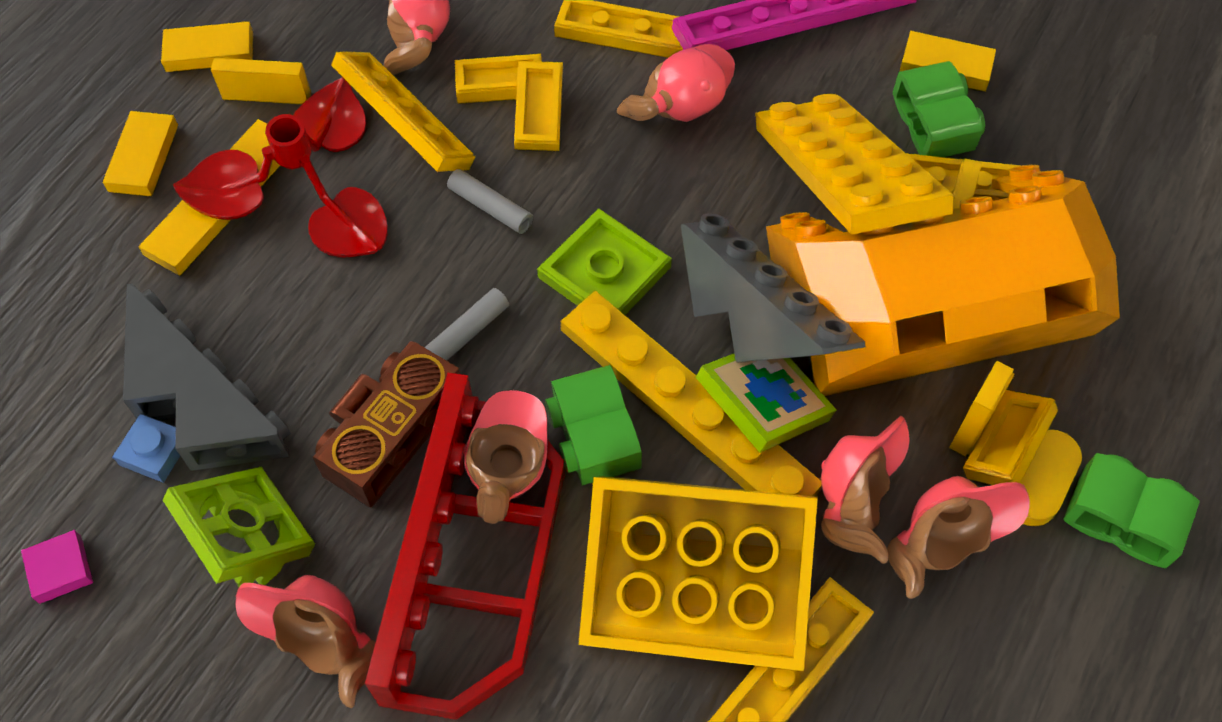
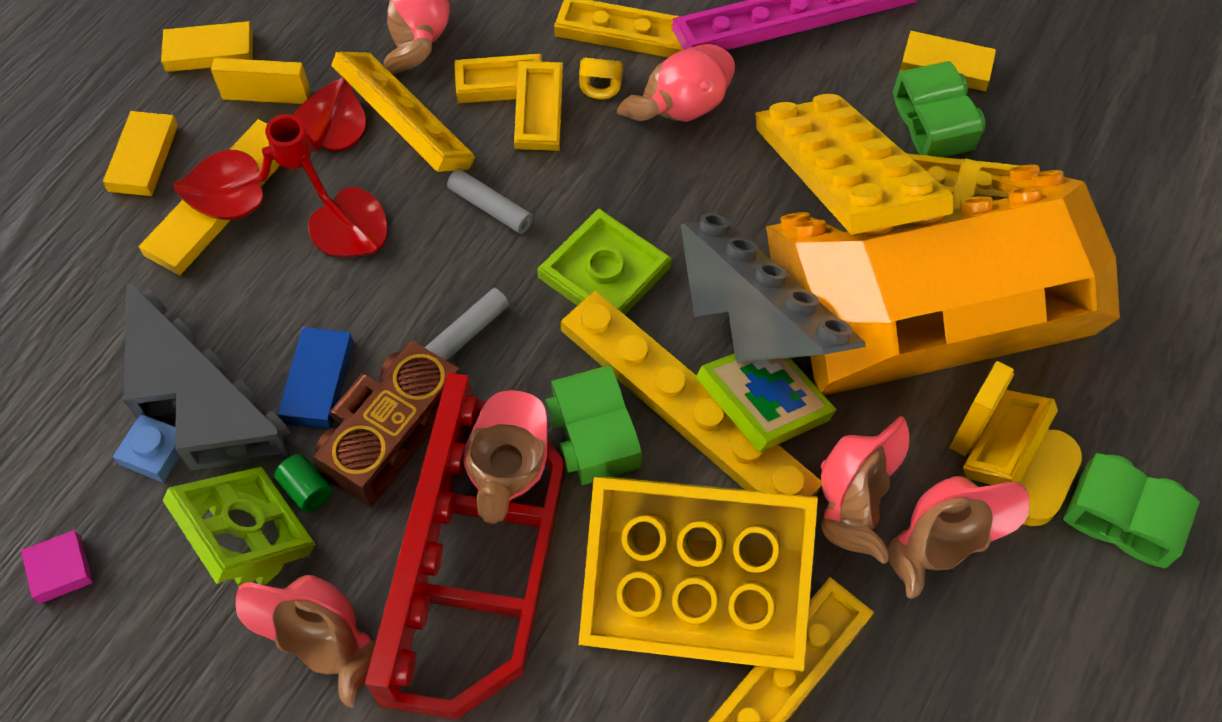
none -> green hinge [274,454,333,513]
none -> blue tile [277,327,354,429]
none -> yellow tile [579,58,624,100]

